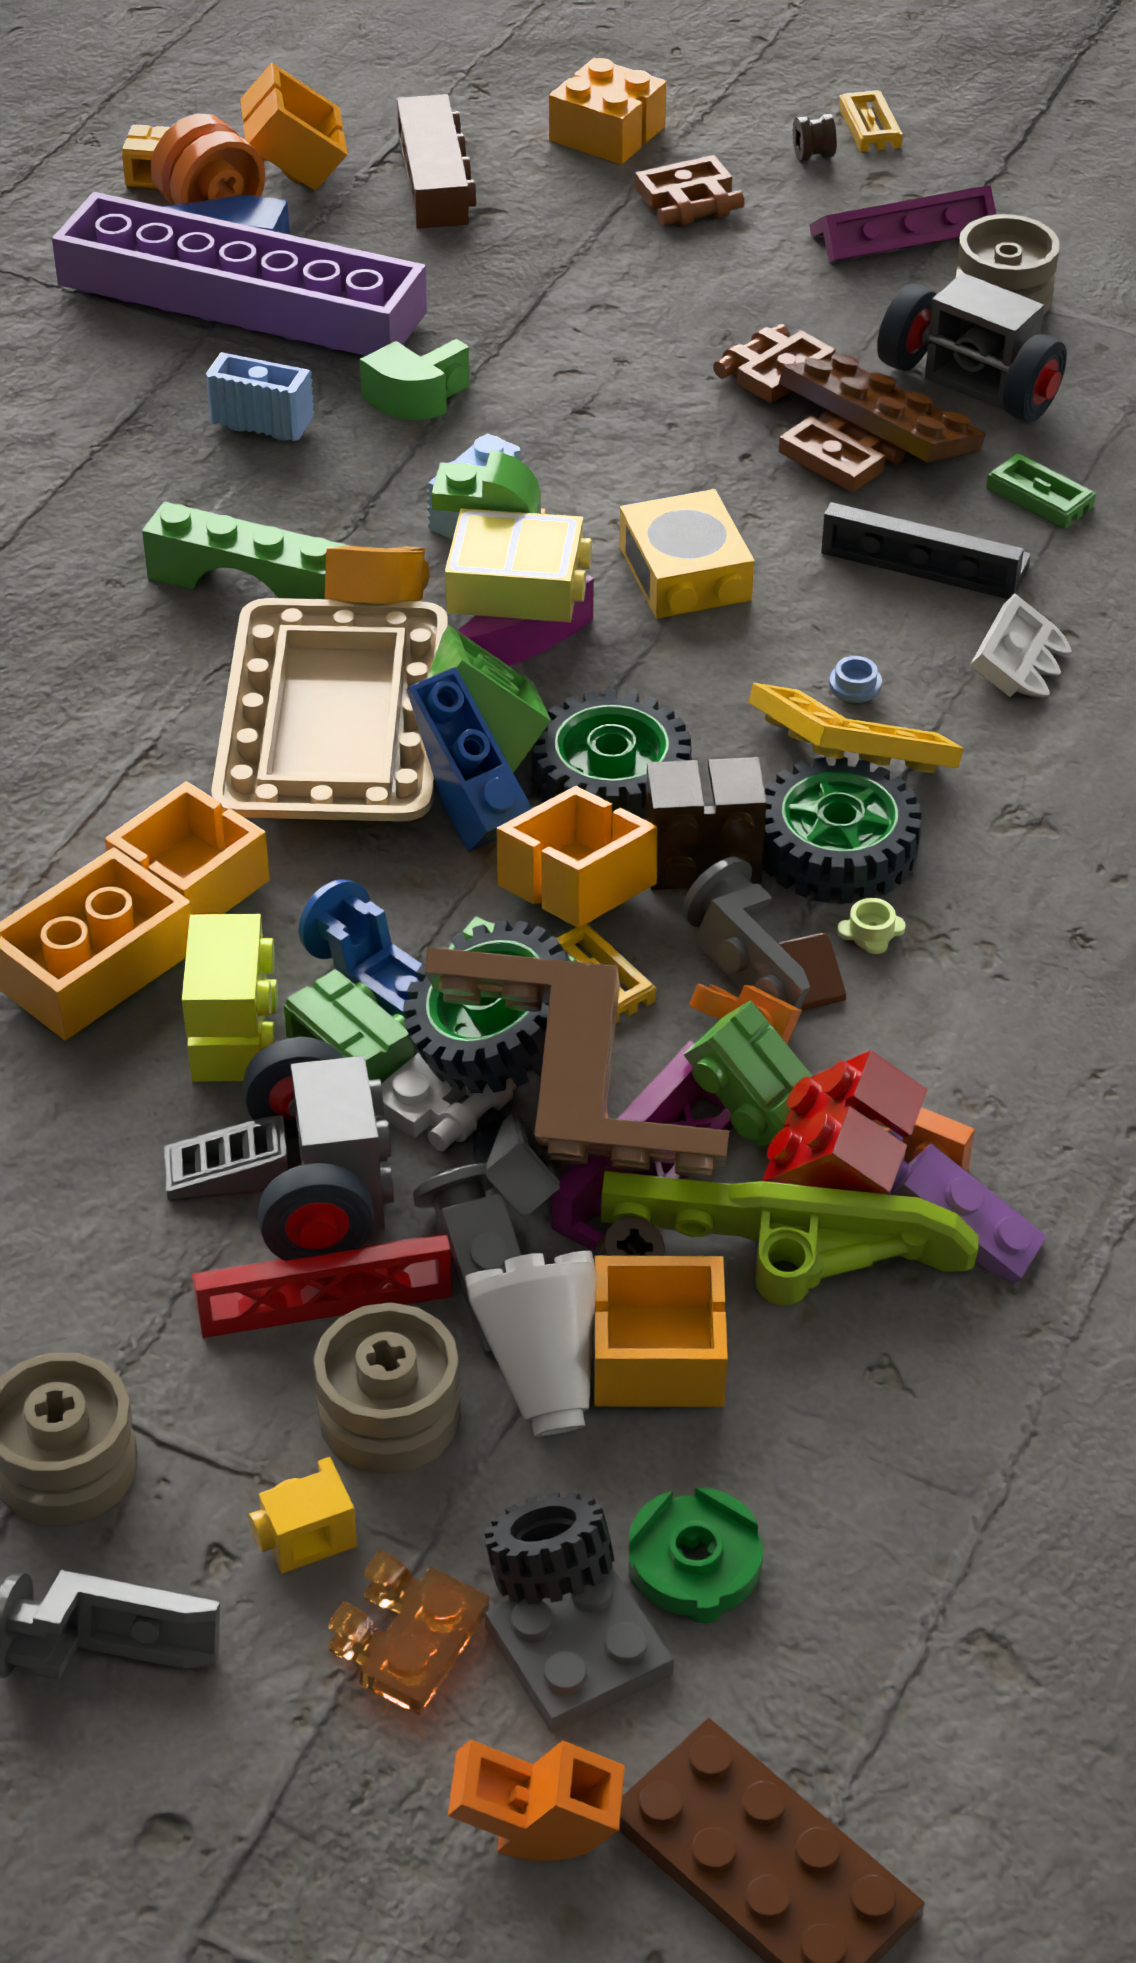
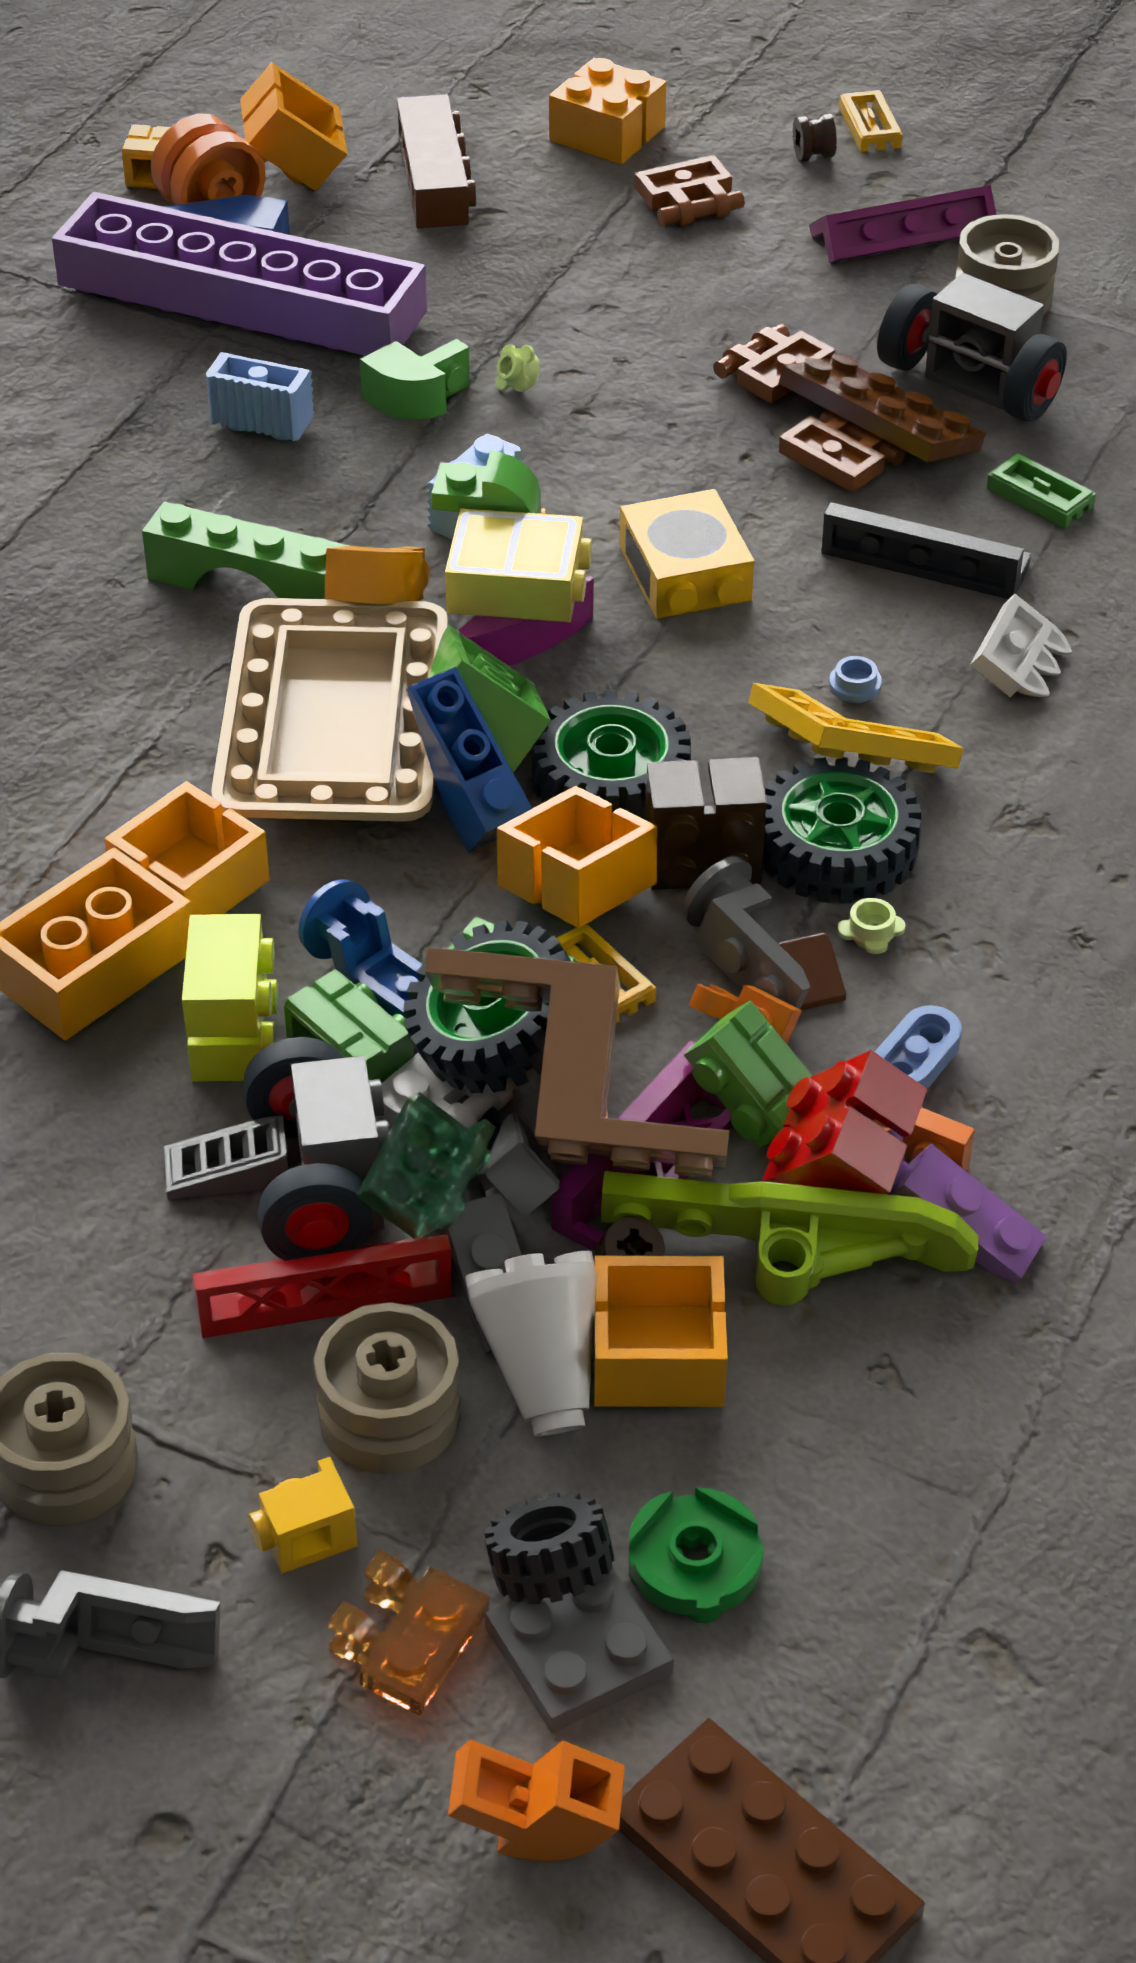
none -> clear green bracket [356,1092,495,1240]
none -> yellowish green plate [496,344,540,392]
none -> medium blue plate [875,1005,962,1089]

